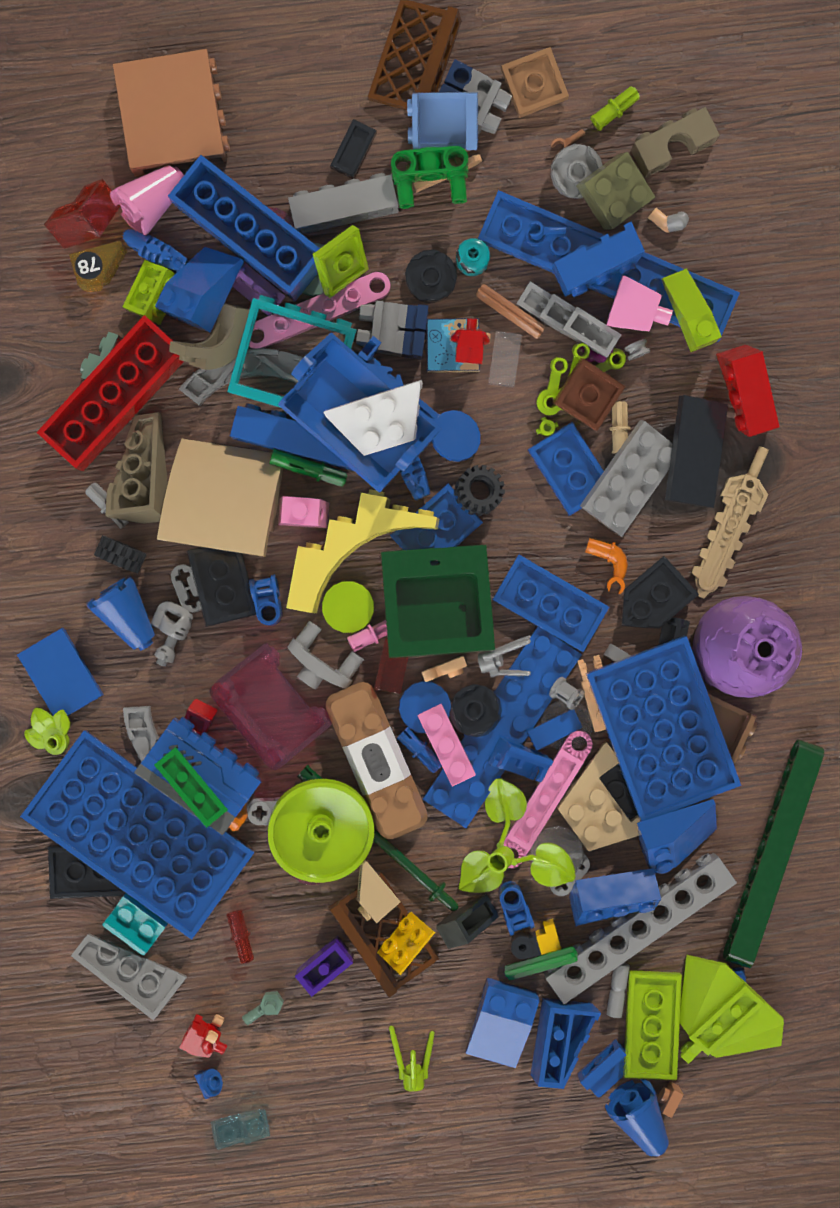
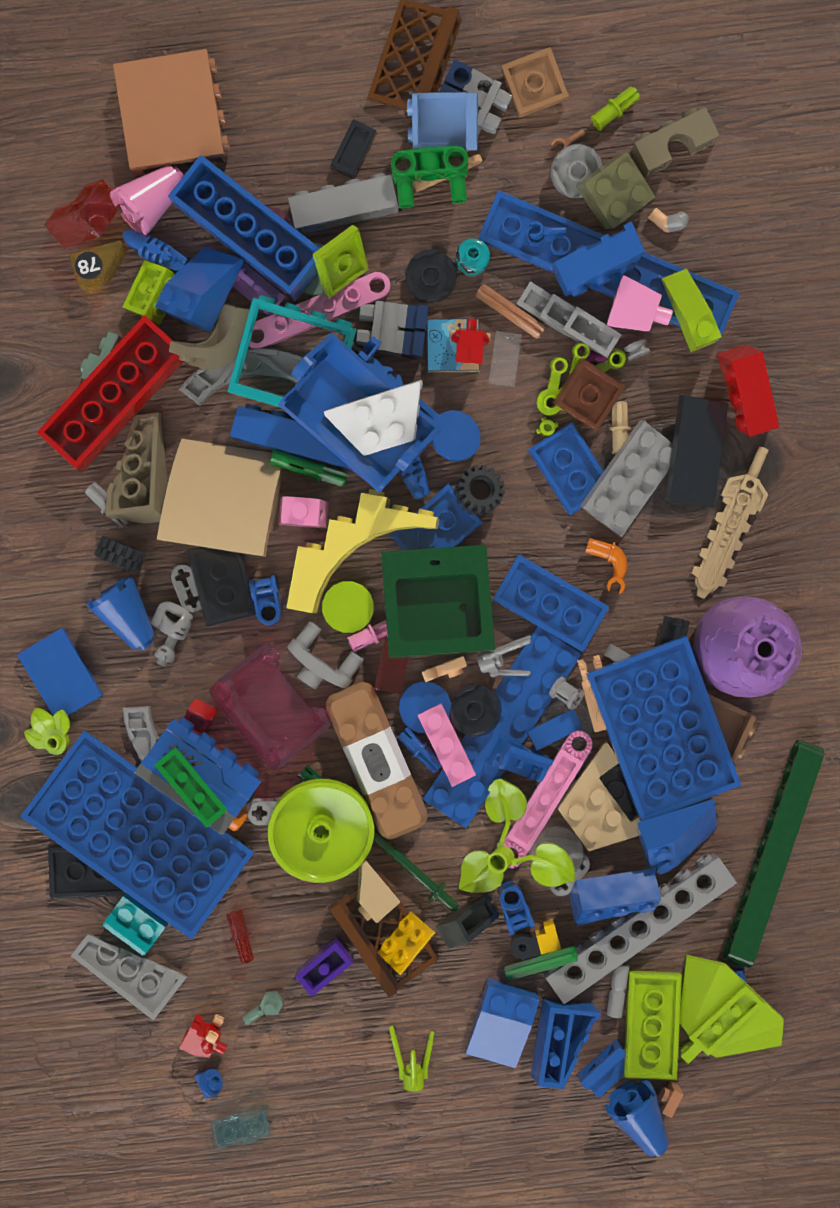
black tile [622,556,699,629] -> none

